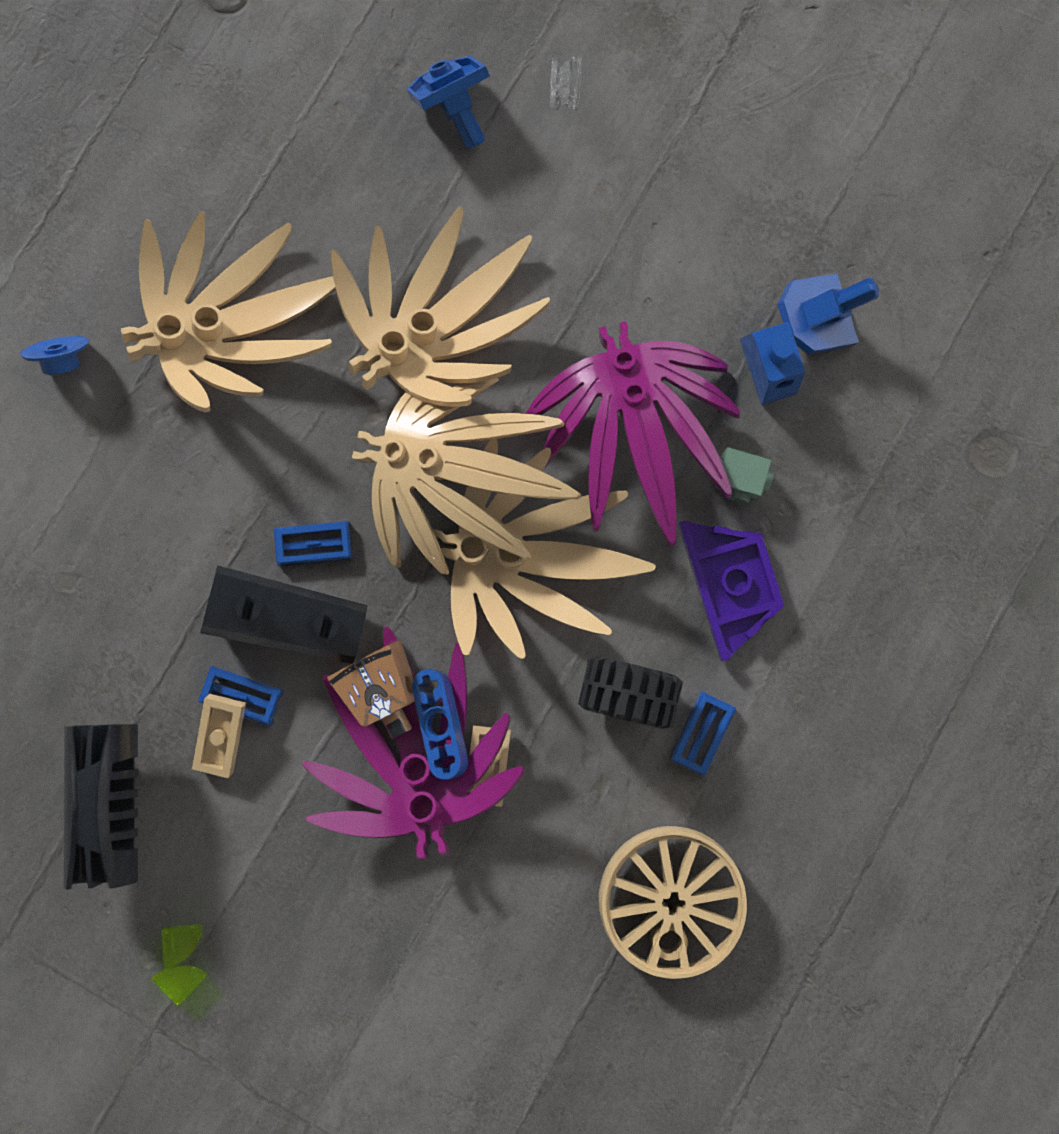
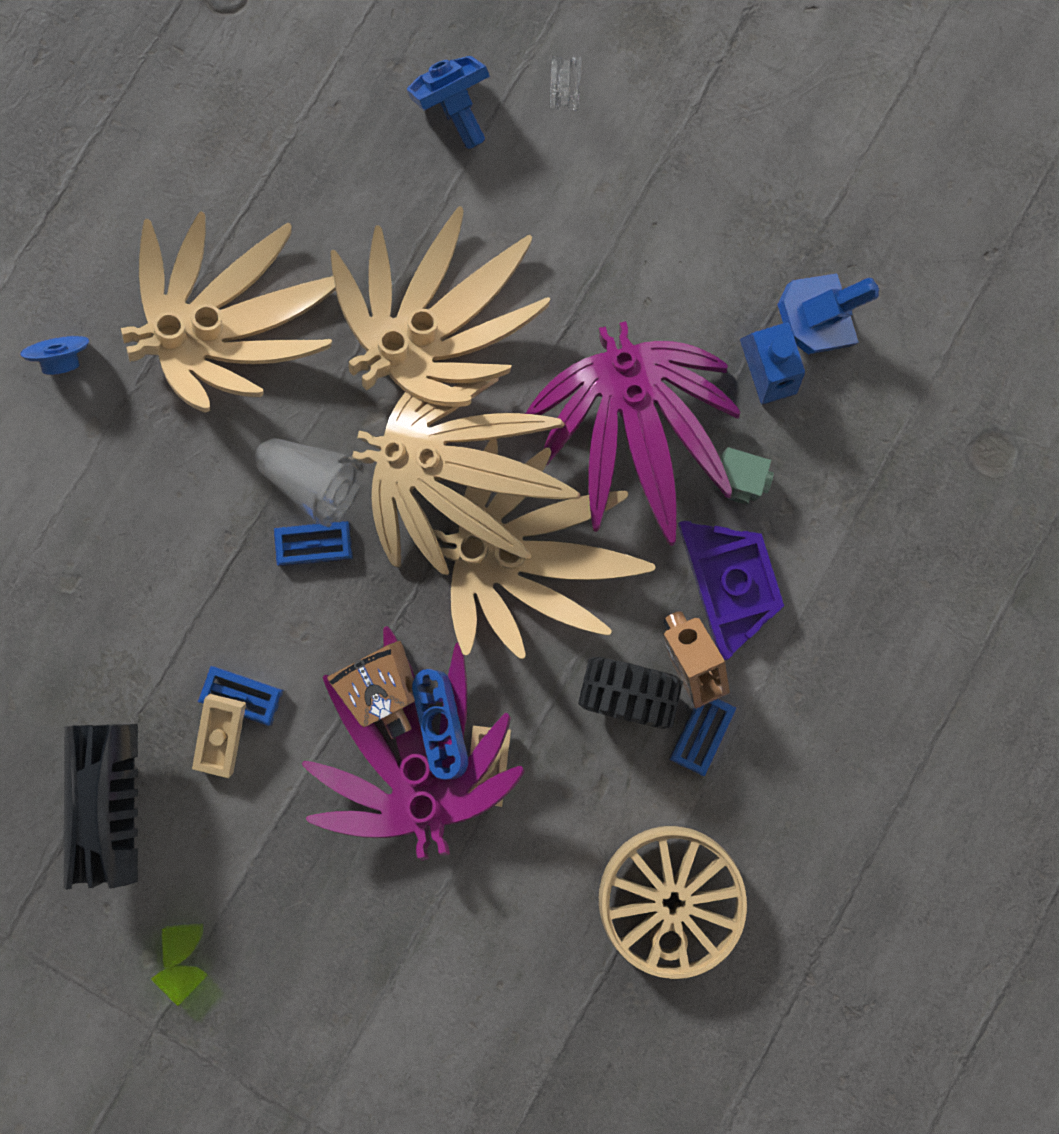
black piece [200,565,367,664] -> none
none -> clear cone [255,438,364,527]
none -> medium nougat torso [663,612,730,709]

